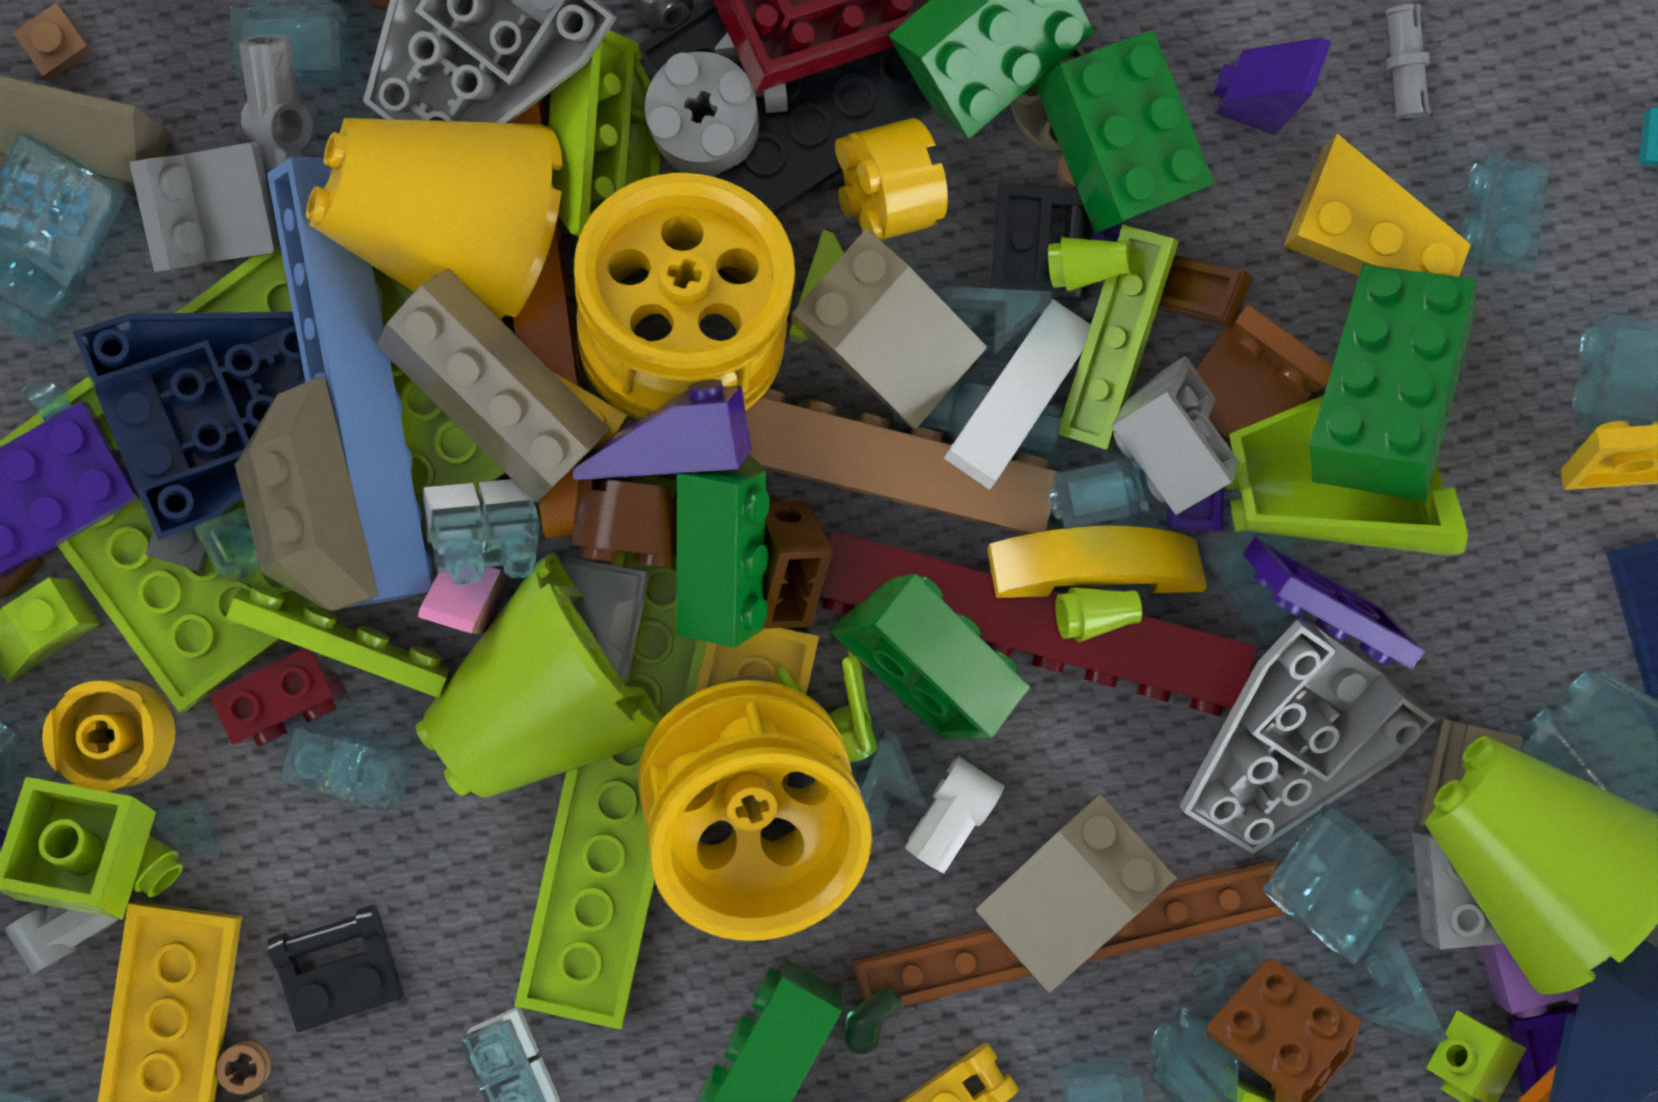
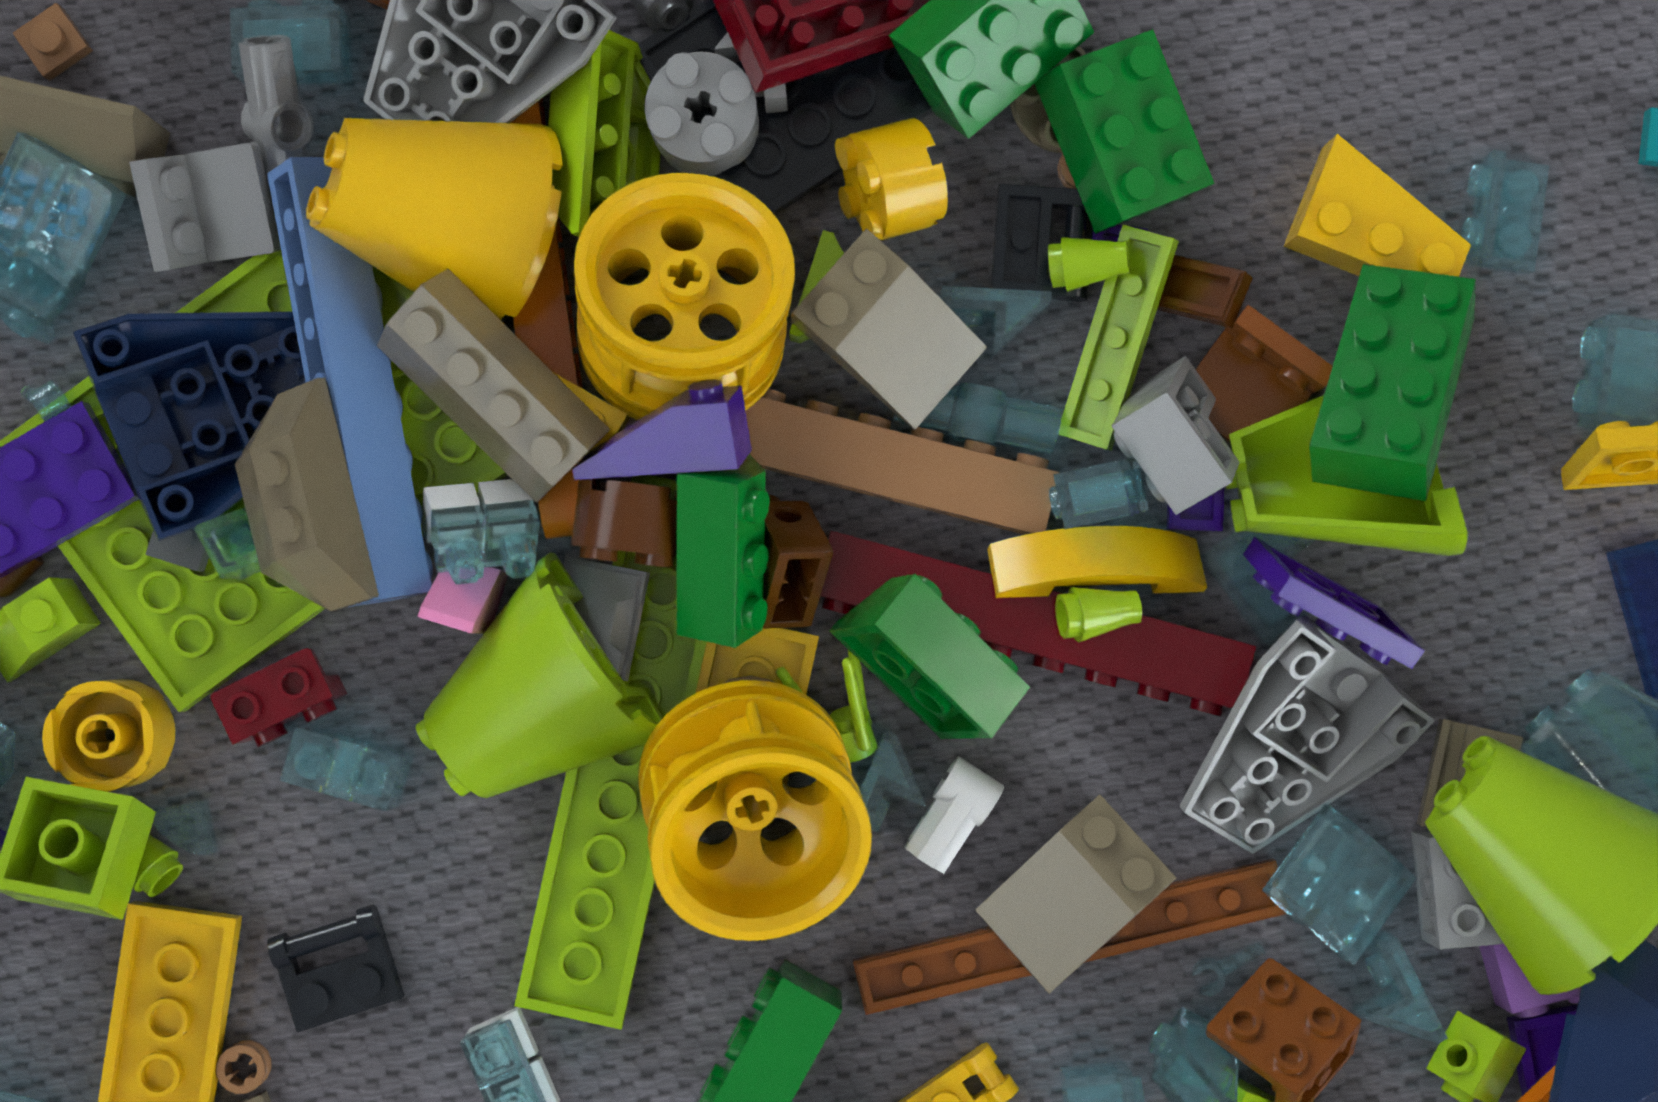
light grey piece [4,905,126,976] -> none
lime plate [226,586,449,698] -> none
clear green arm [844,983,905,1054] -> none
white tile [944,299,1091,490] -> none
dark purple slope [1212,38,1332,136] -> none
light grey pin [1385,4,1431,119] -> none

